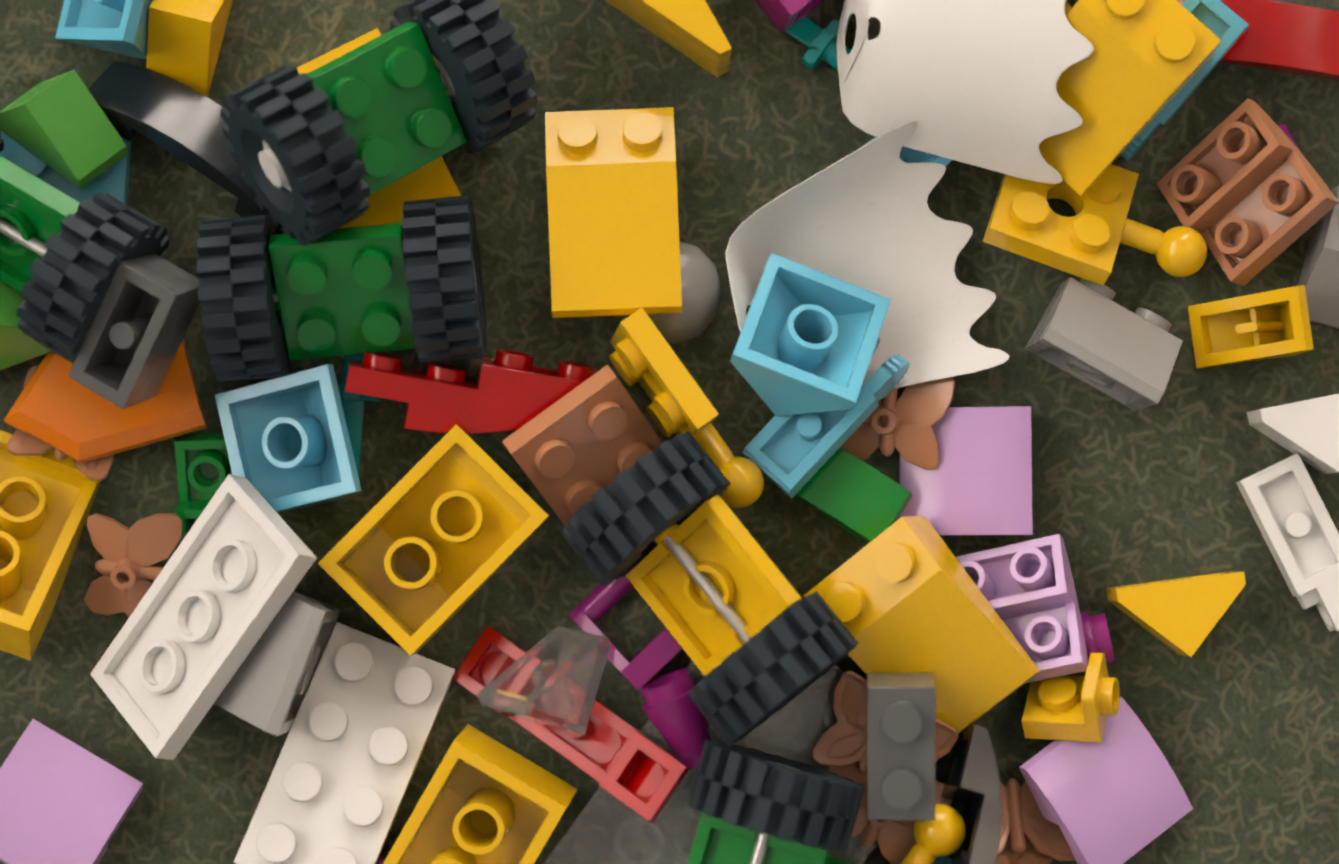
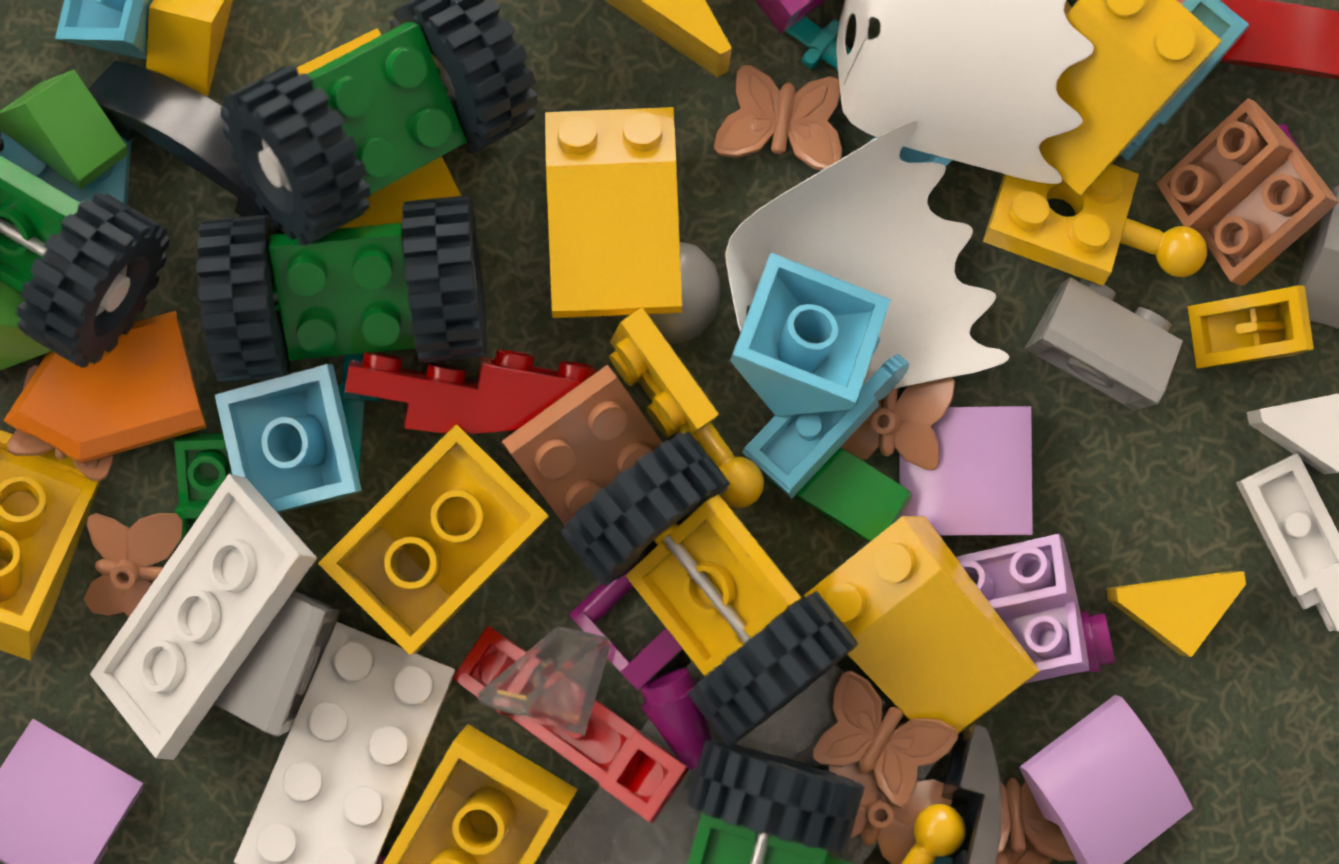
dark grey brick [68,253,201,409] -> none
dark grey brick [867,673,935,820] -> none
yellow bracket [1022,653,1120,743] -> none
none -> nougat piece [714,65,842,170]

